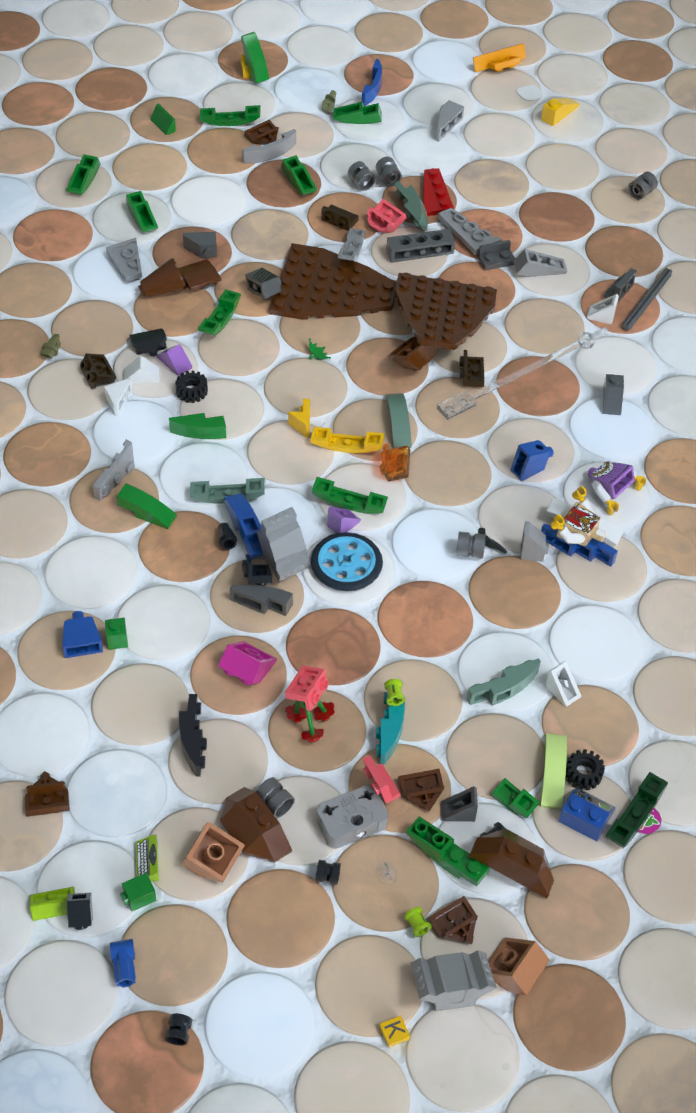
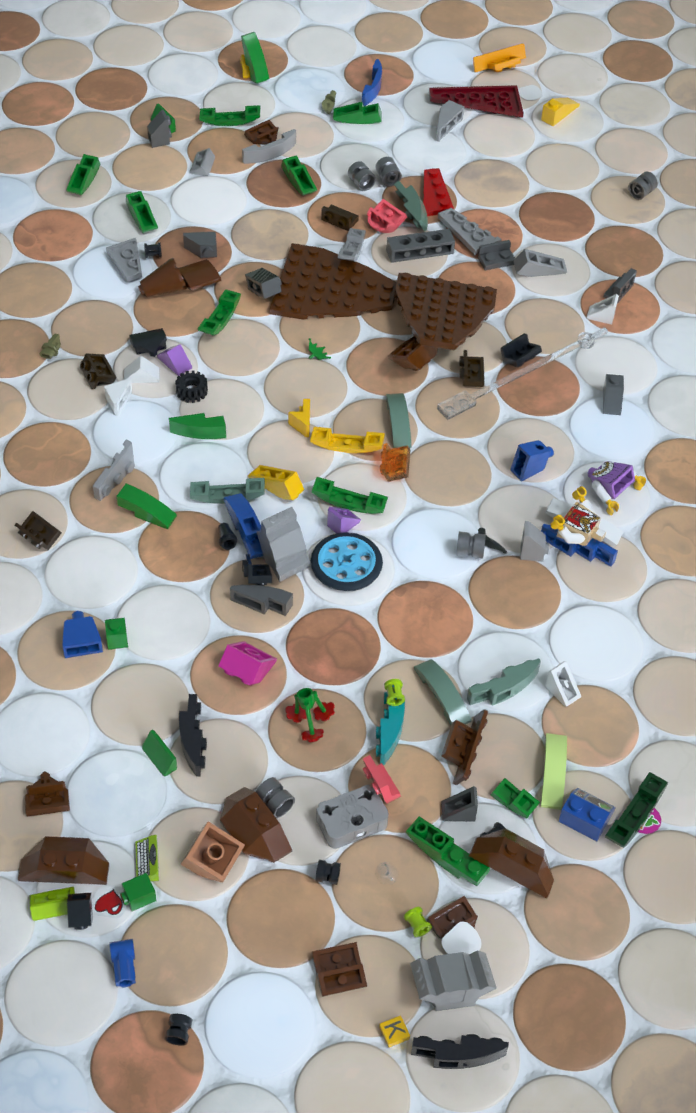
coral bracket [285,665,329,711] -> none
reddish brown slope [398,768,444,811] -> none
nougat slope [488,937,550,995] -> none
black tyre [565,749,605,791] -> none
dark grey axle [622,268,672,331] -> none
none -> dark brown bracket [14,511,62,550]
none -> reddish brown wedge [18,836,109,885]
none -> sticker [92,885,127,918]
none -> green slope [142,729,177,777]
none -> black bush [144,242,162,258]
none -> dark grey slope [147,110,172,148]
none -> light grey slope [190,148,215,176]
none -> yellow slope [248,465,304,500]
none -> reddish brown slope [312,942,367,997]
none -> black slope [411,1034,509,1069]
none -> sand green slope [414,659,472,725]
none -> dark red wing [429,85,524,118]
none -> reddish brown bracket [441,709,488,785]
none -> white sticker [442,922,482,954]
none -> black bracket [500,333,542,367]

